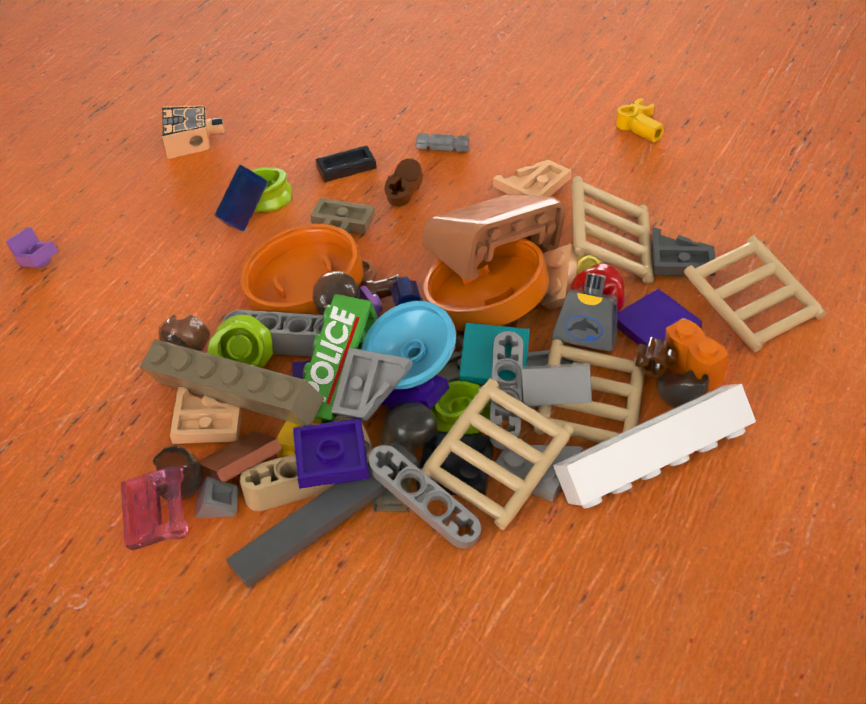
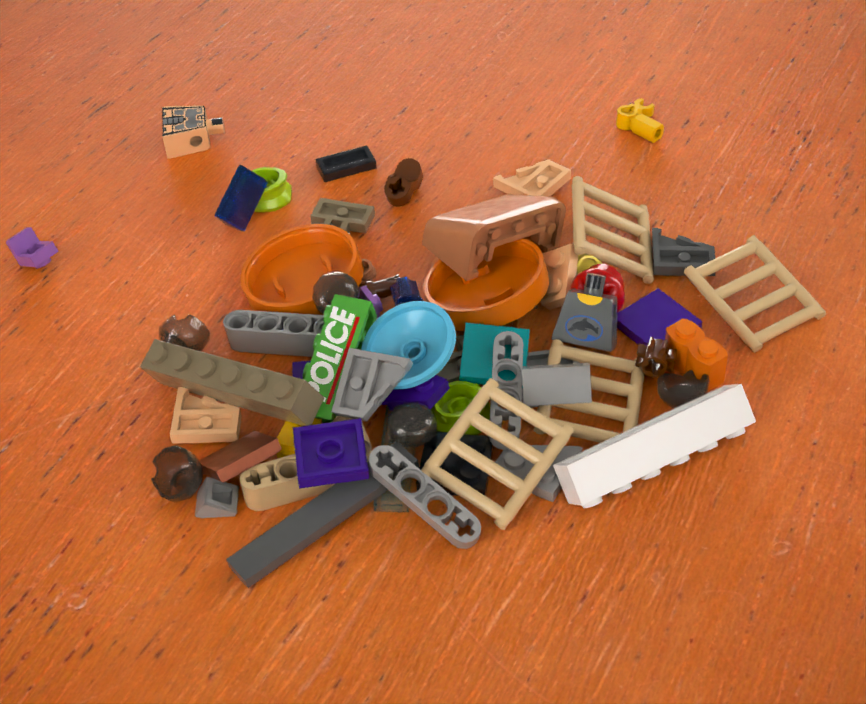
clear pink plate [121,466,188,551] -> none
lime hat [207,315,274,368] -> none
flat silver axle [416,133,470,152] -> none

